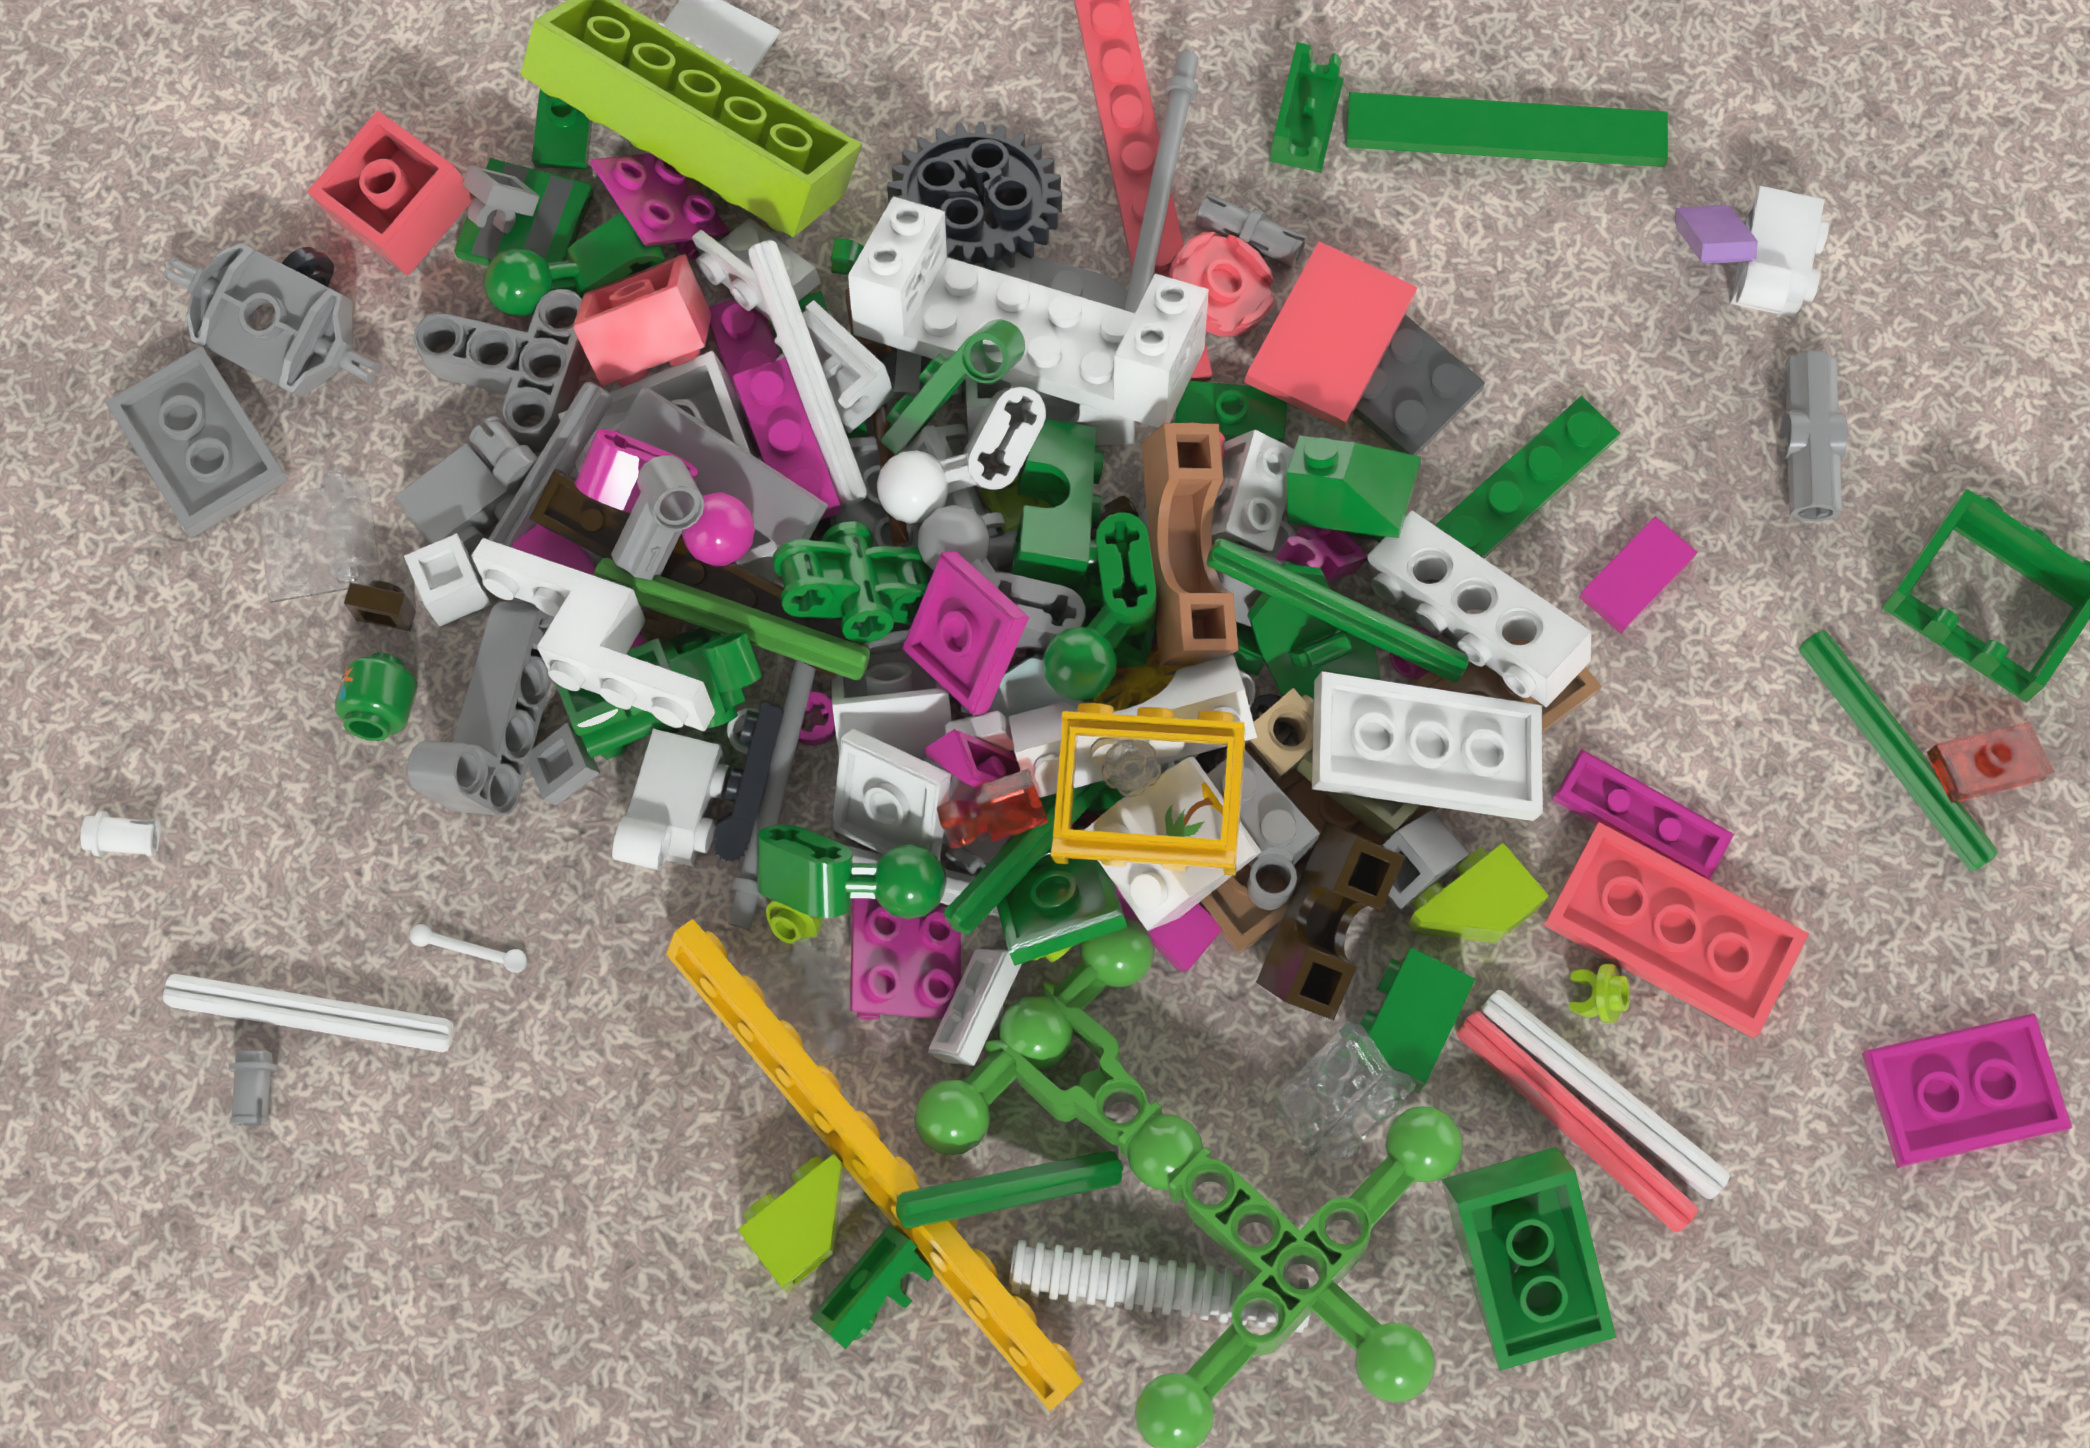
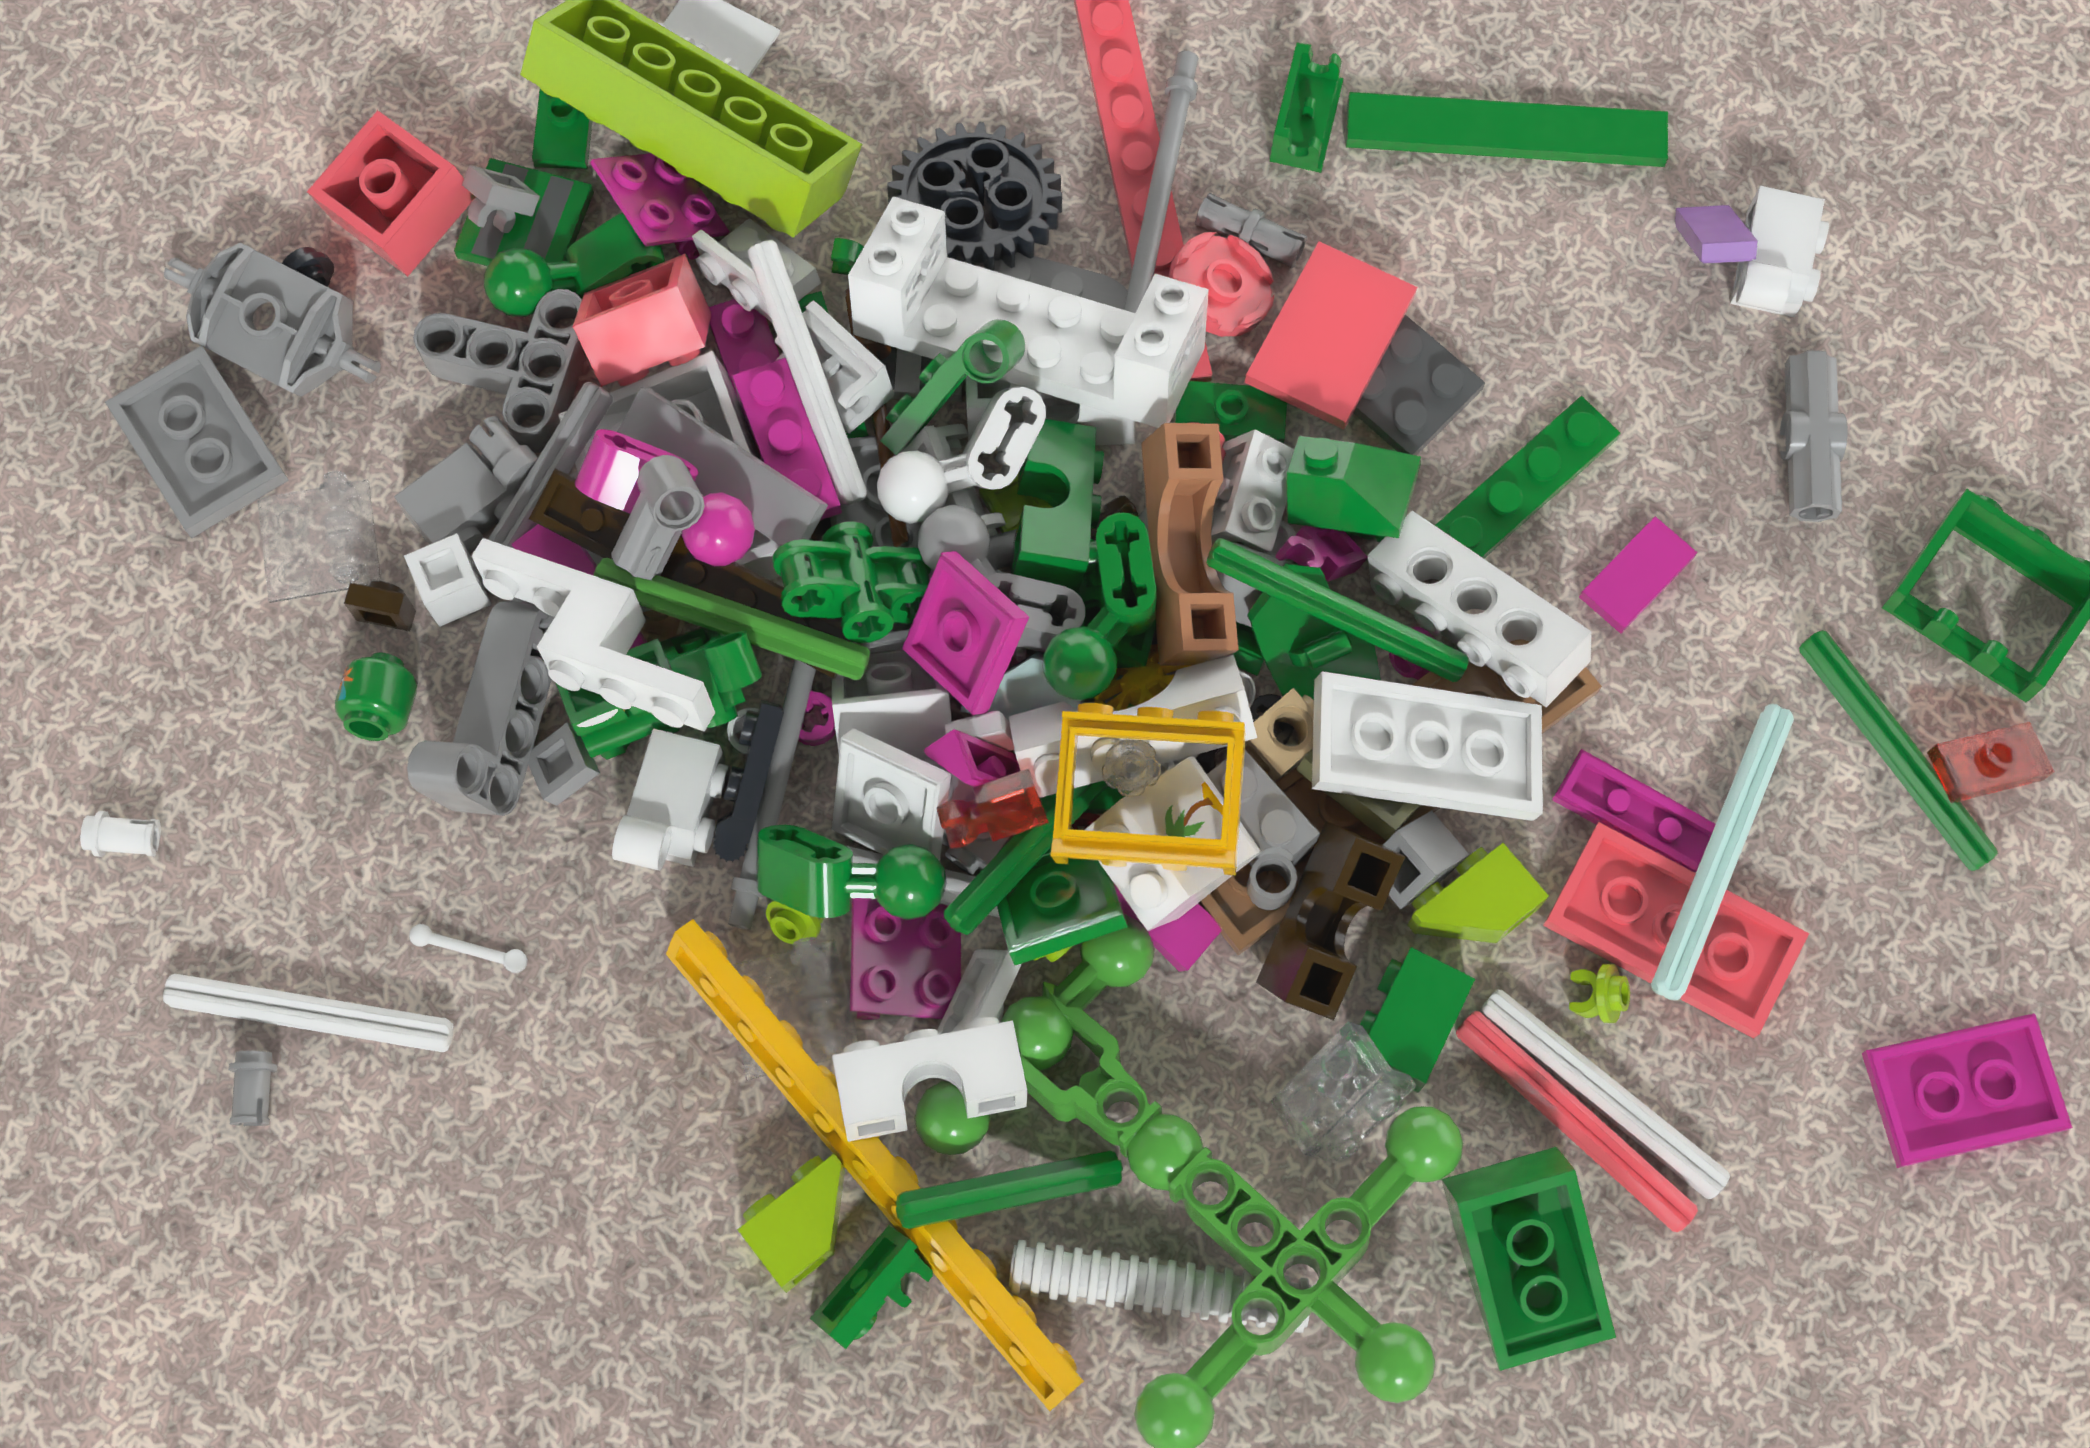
none -> white arch [832,1017,1027,1142]
none -> light aqua axle [1651,704,1794,1001]

